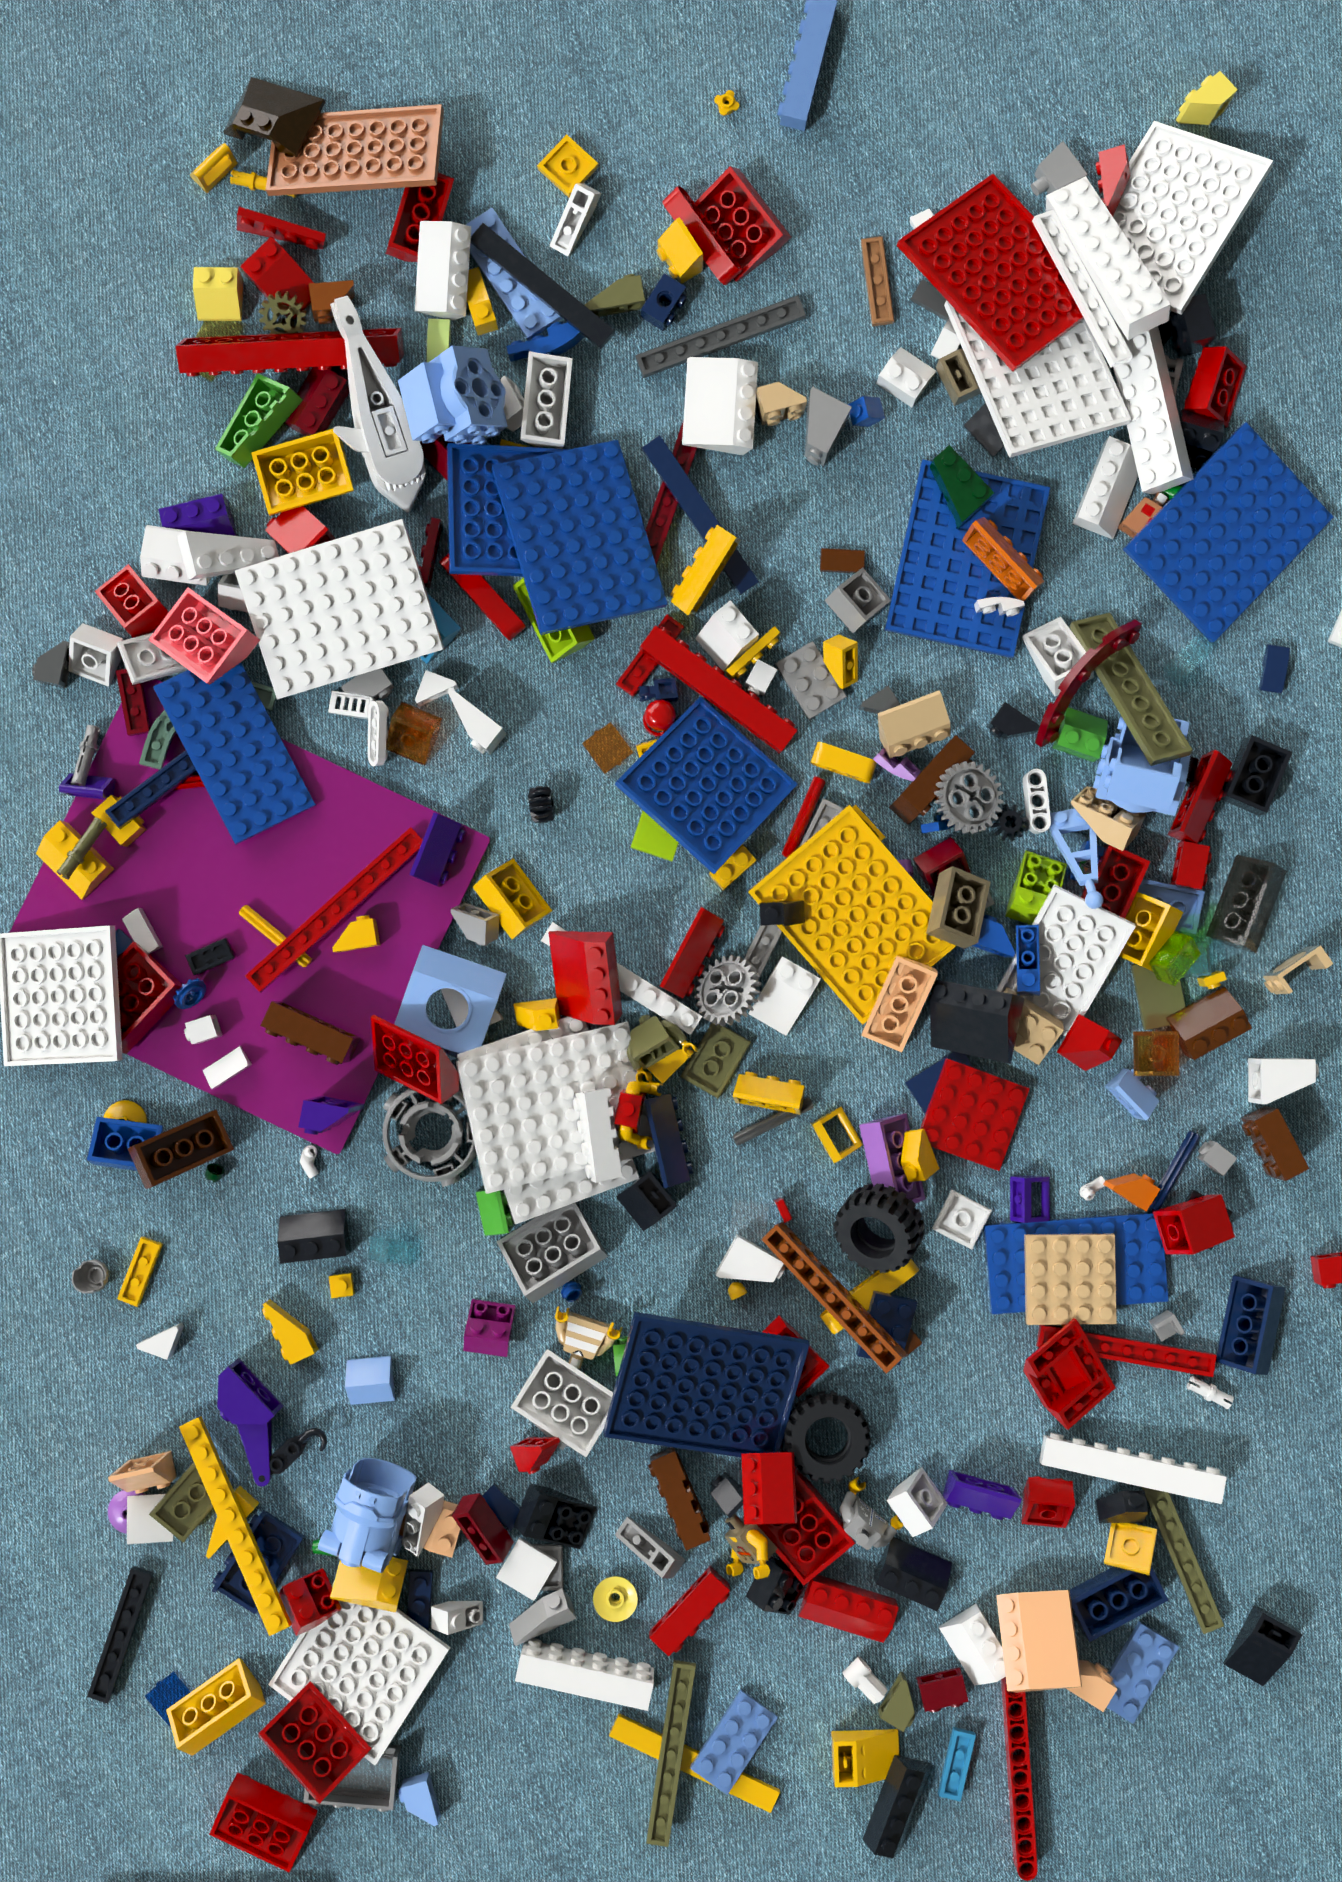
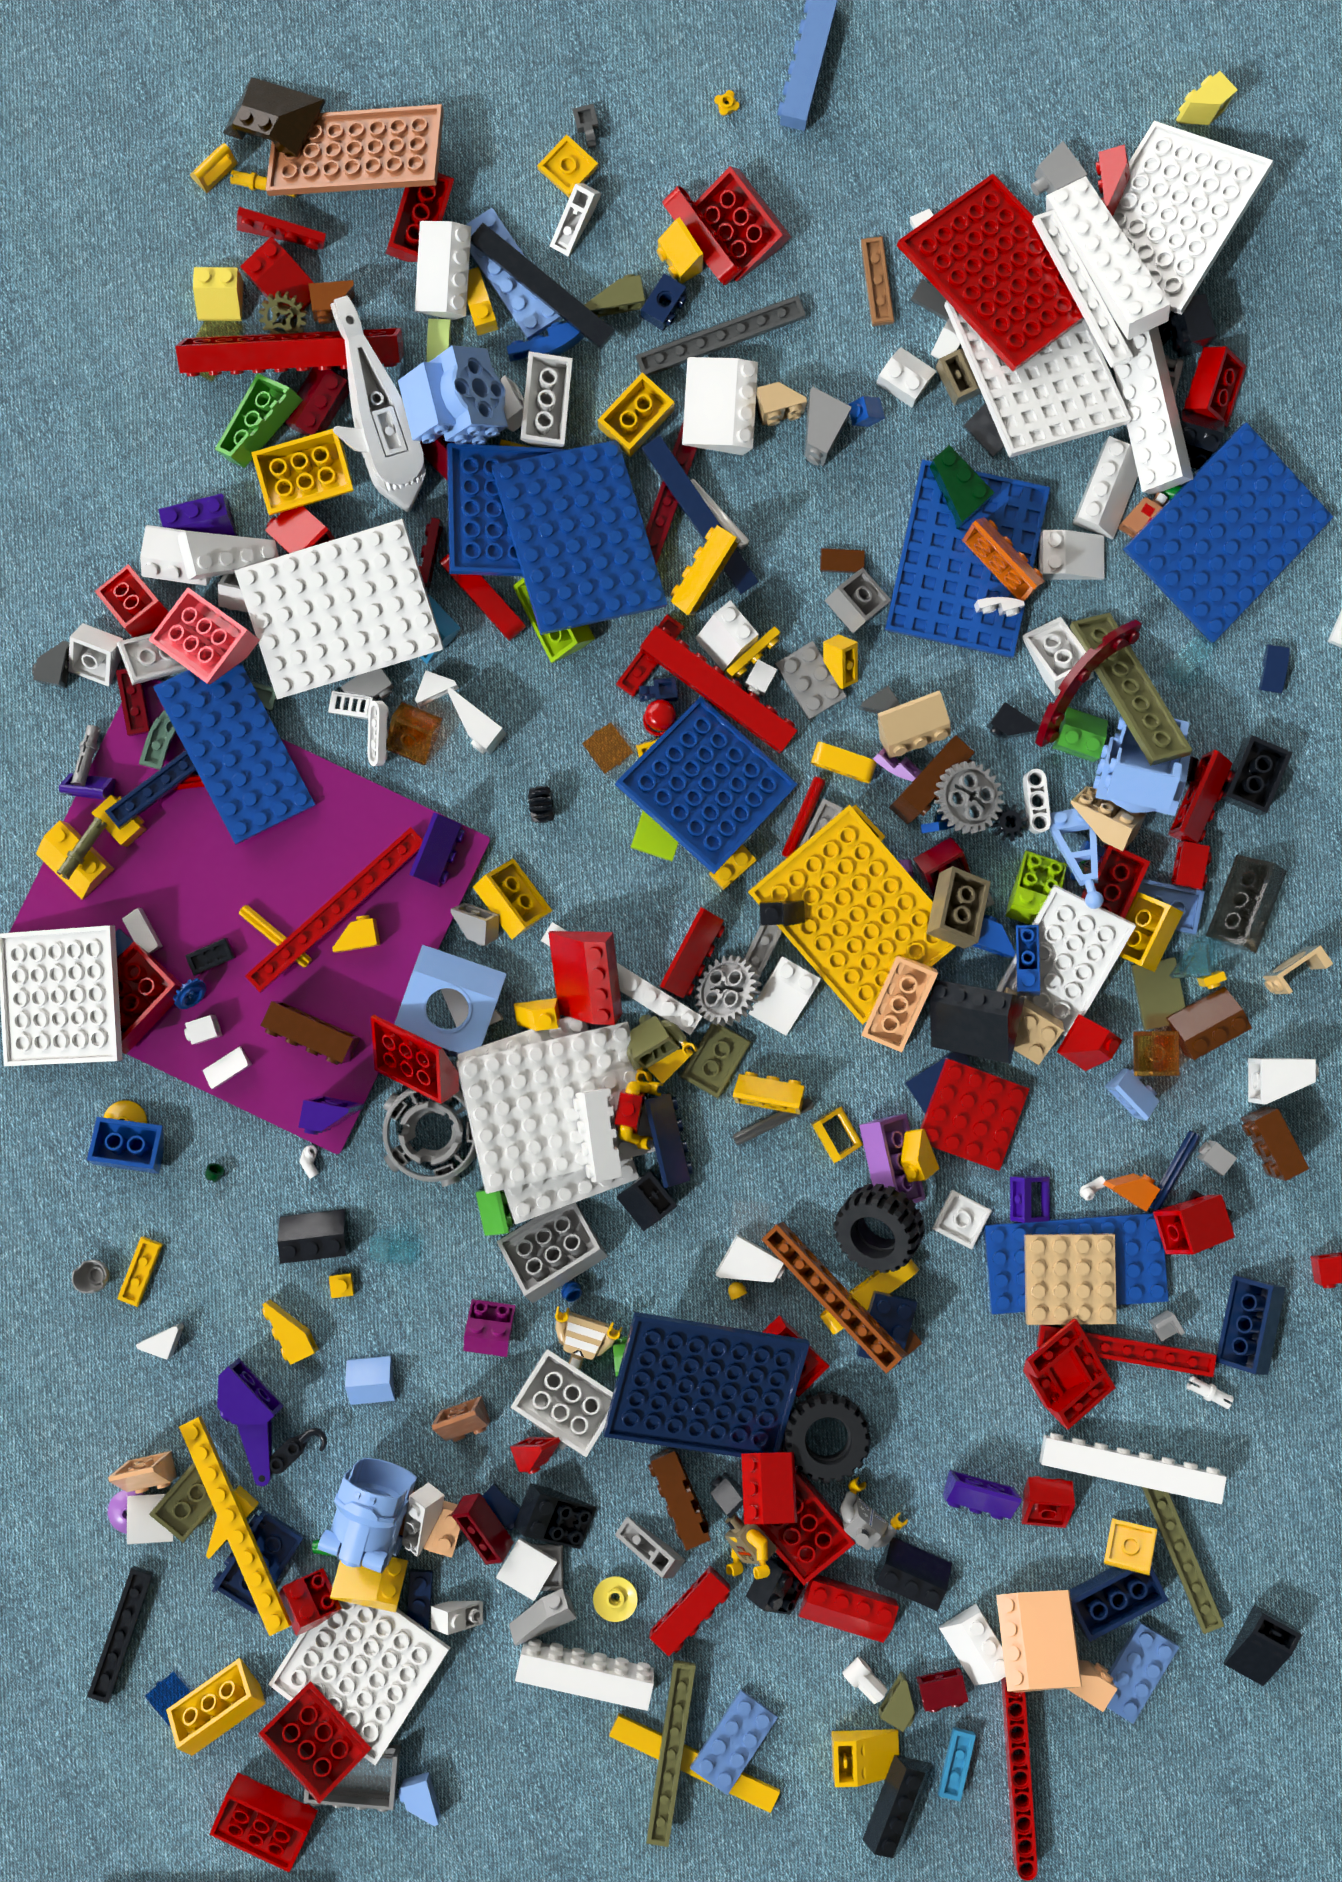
reddish brown brick [127,1110,234,1189] -> none
red tile [774,1197,792,1223] -> none
white slope [886,1467,947,1537] -> none
black slope [1095,1491,1148,1523] -> none
clear neon green brick [1149,931,1201,986] -> none
none -> nougat slope [432,1396,490,1442]
none -> dark grey plate [572,104,599,148]
none -> yellow brick [597,372,675,457]
none -> white axle [691,479,749,549]
none -> white slope [1038,530,1104,580]

